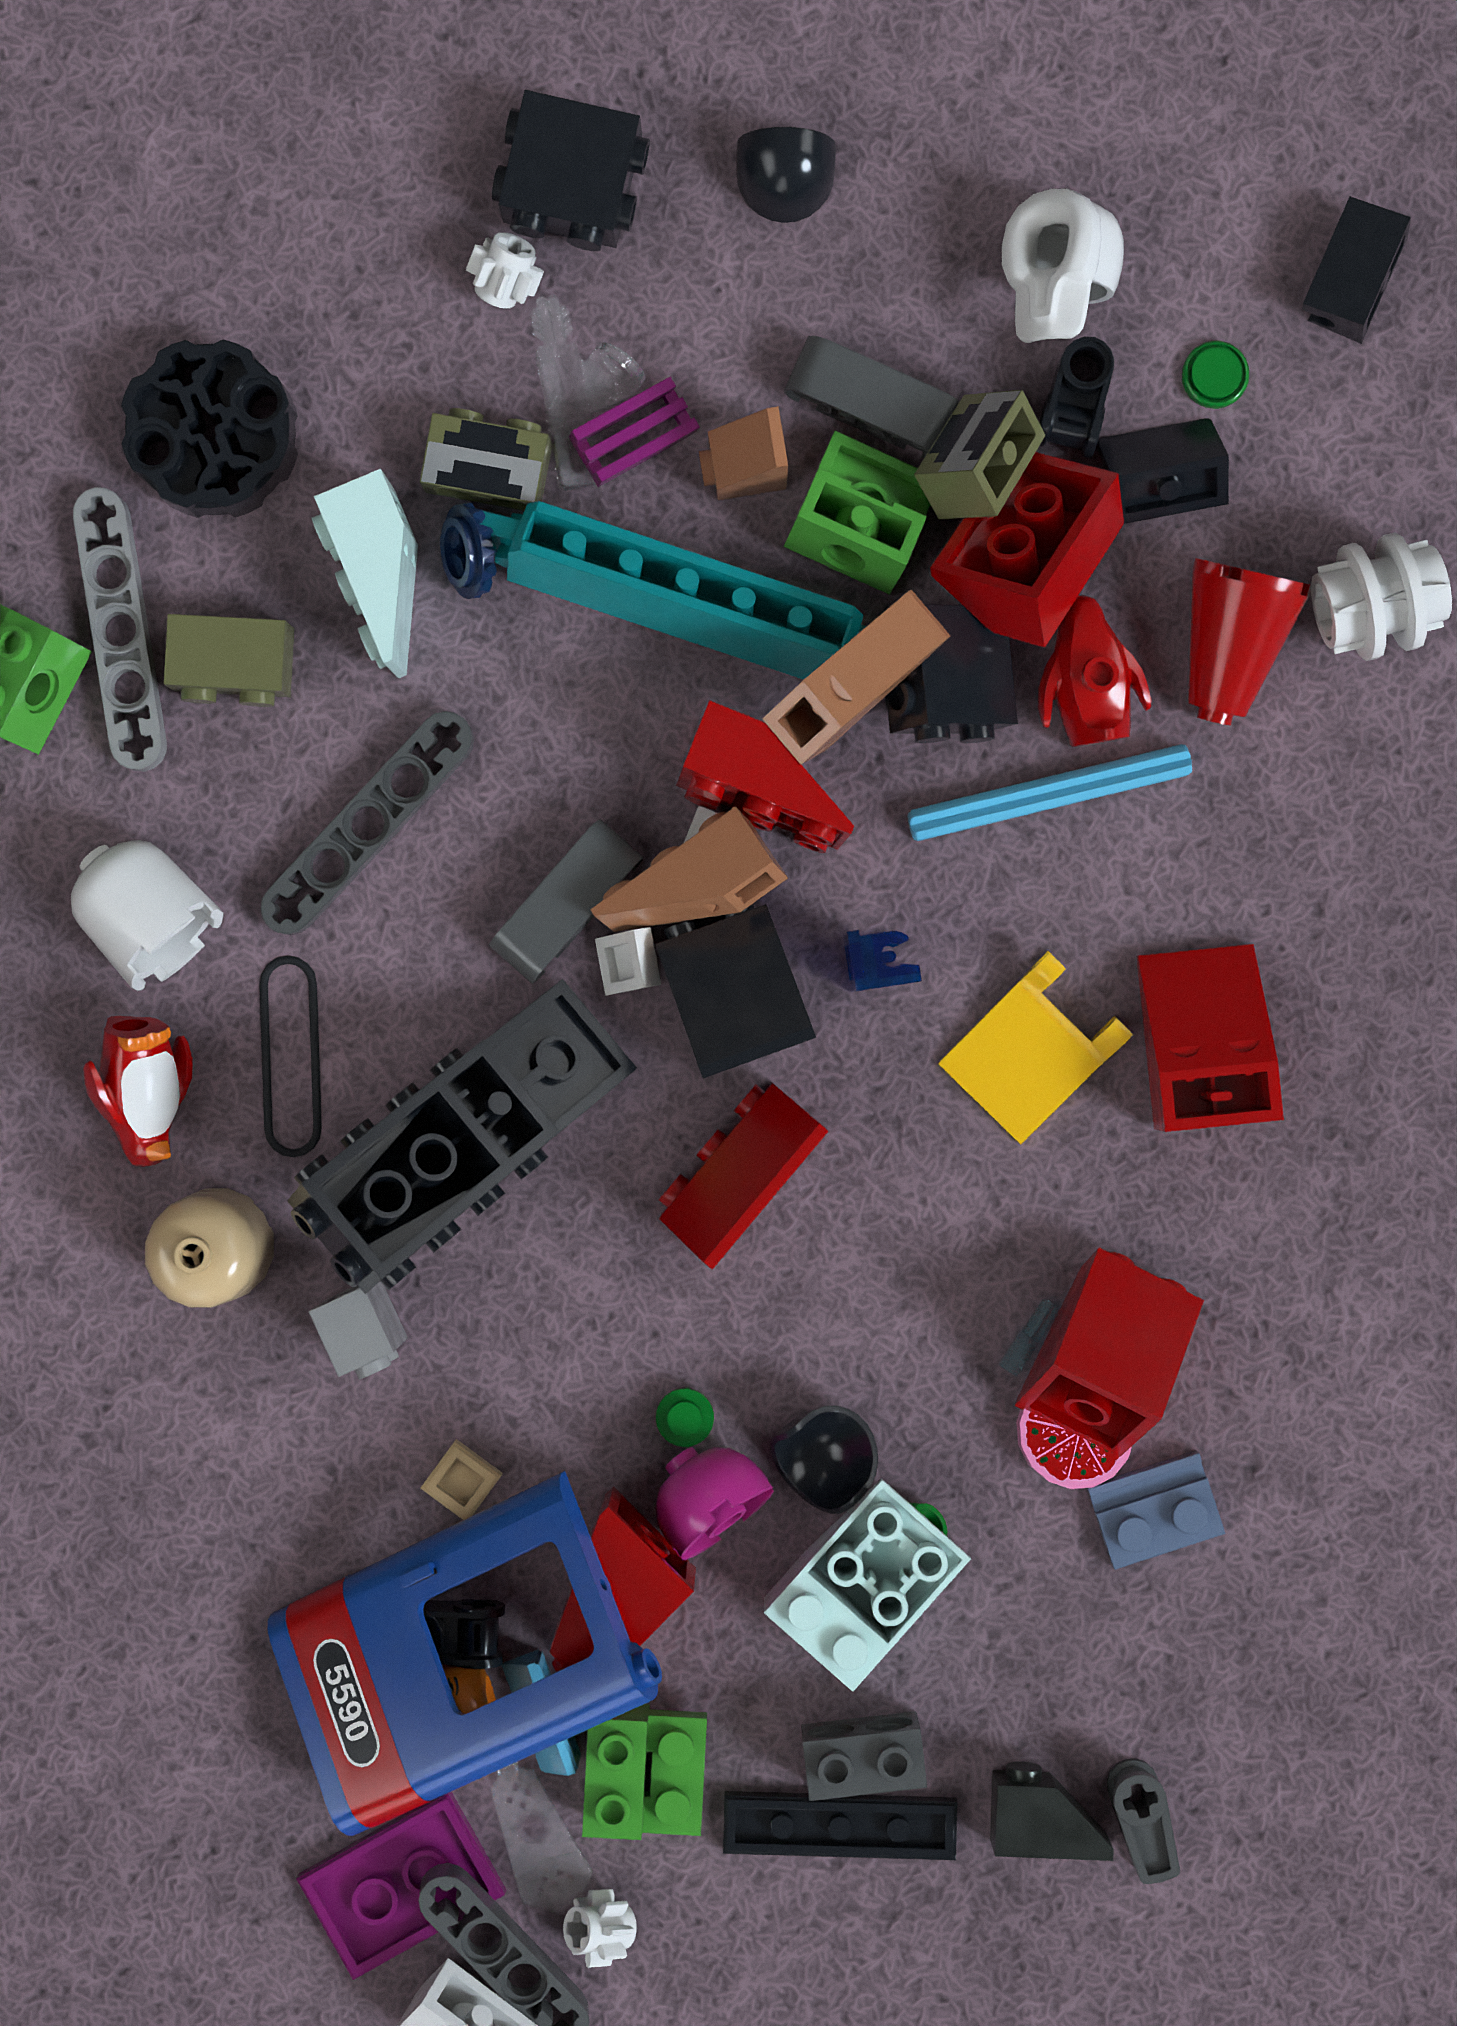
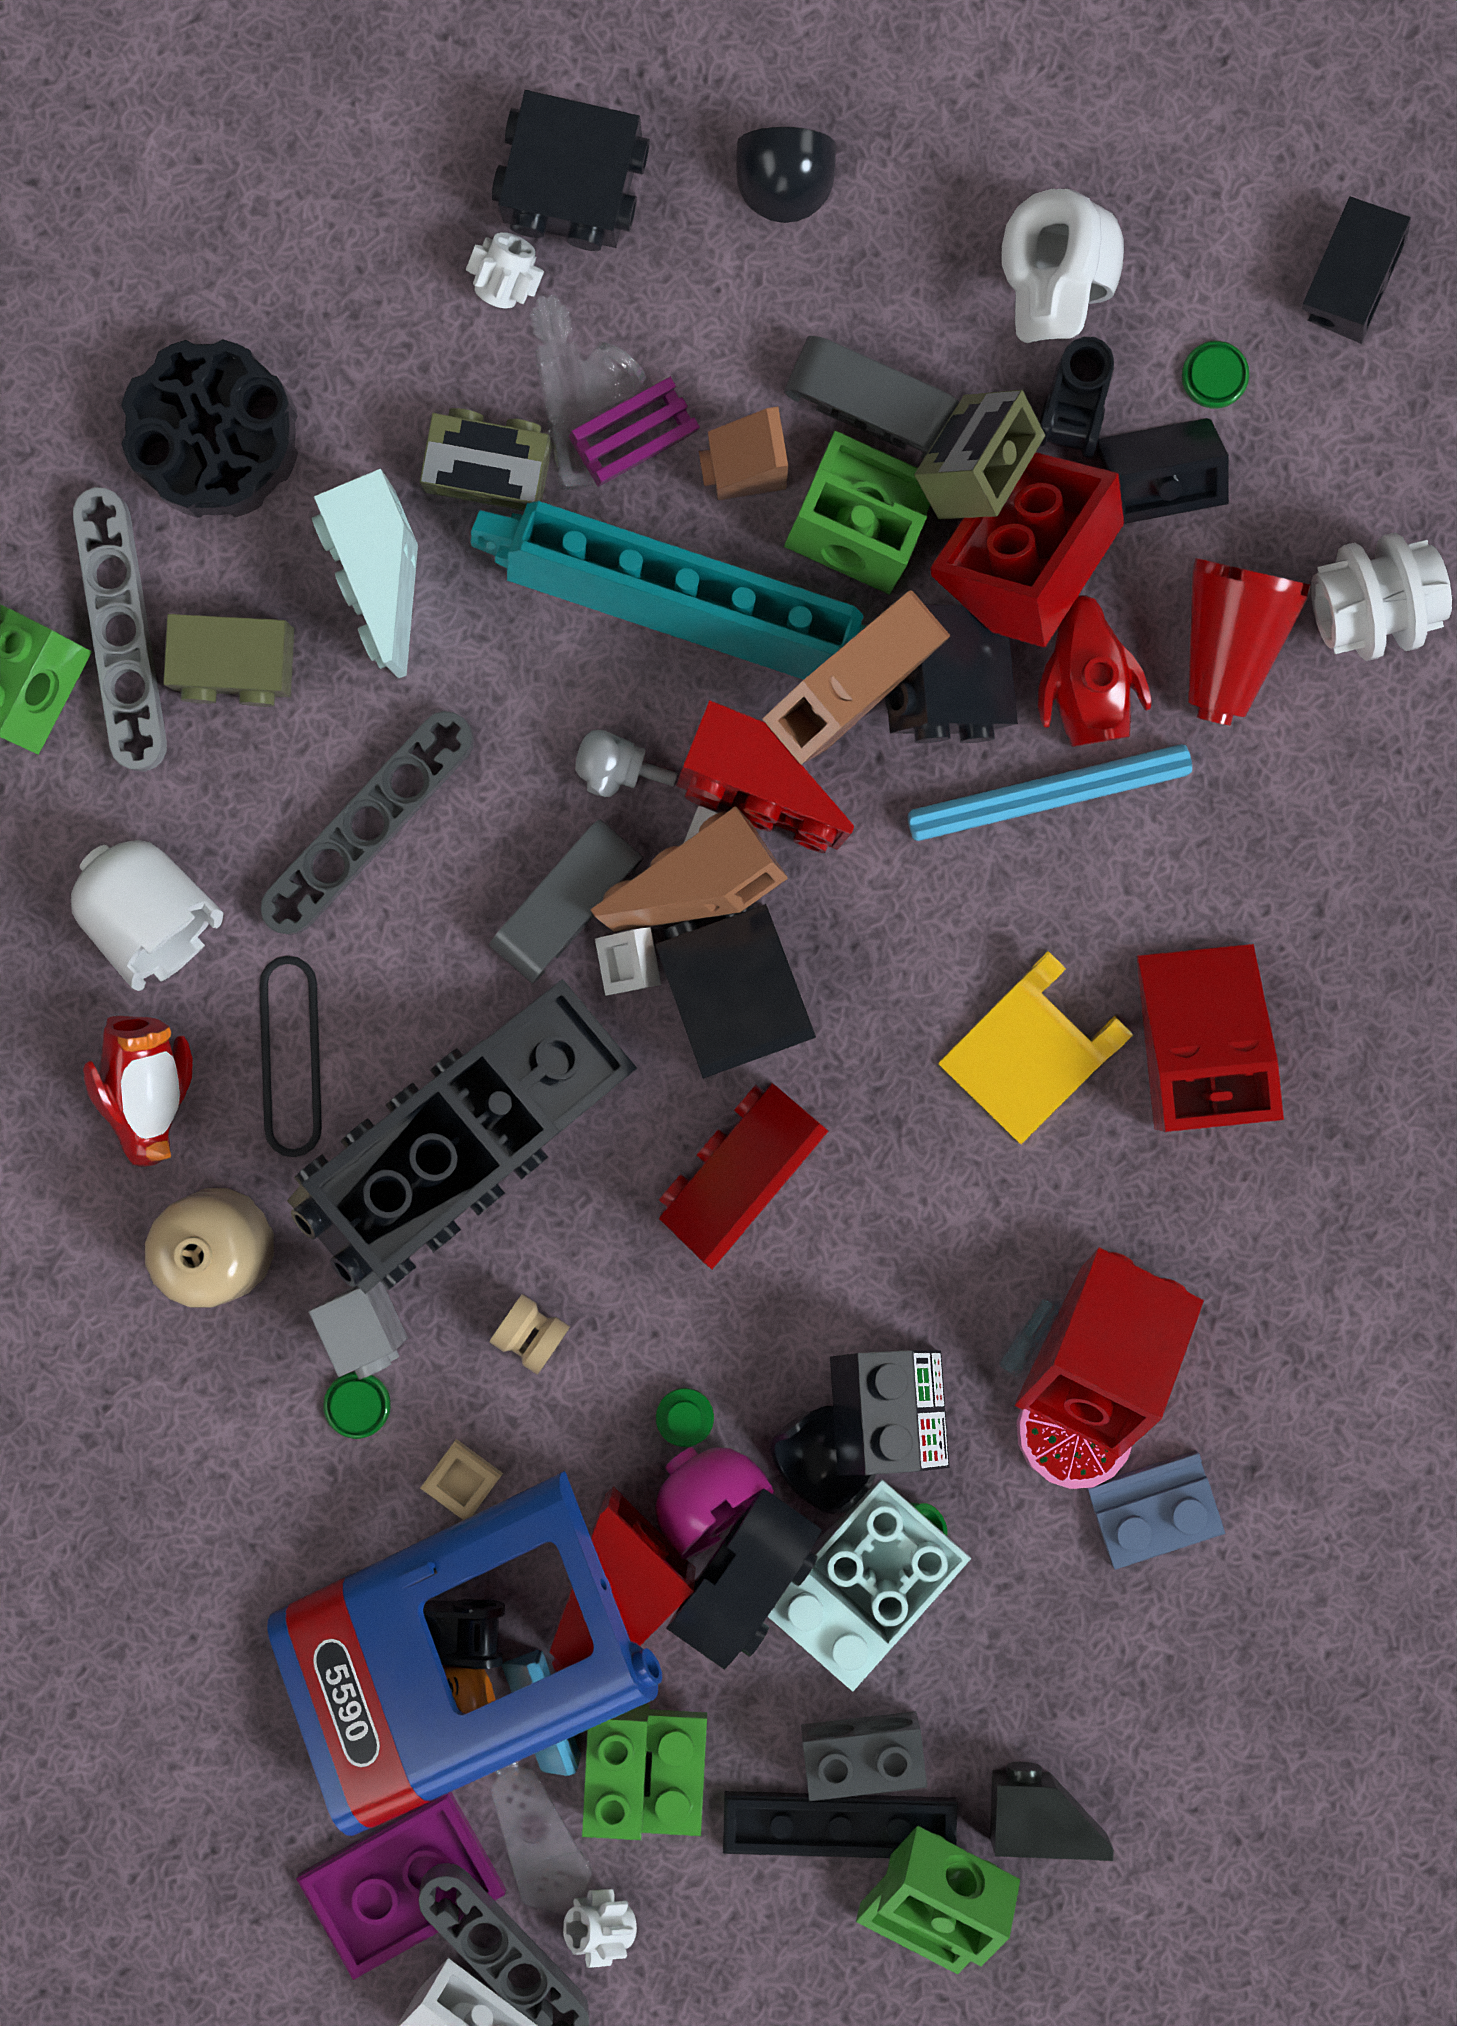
dark blue gear [440,503,497,599] -> none
clear blue hinge [843,930,922,993] -> none
dark grey piece [1107,1758,1180,1885] -> none
none -> green piece [323,1371,391,1439]
none -> tan wheel [489,1294,570,1375]
none -> light grey piece [575,729,677,797]
none -> black brick [666,1488,822,1670]
none -> black slope [830,1350,950,1475]
none -> bright green brick [856,1826,1020,1974]

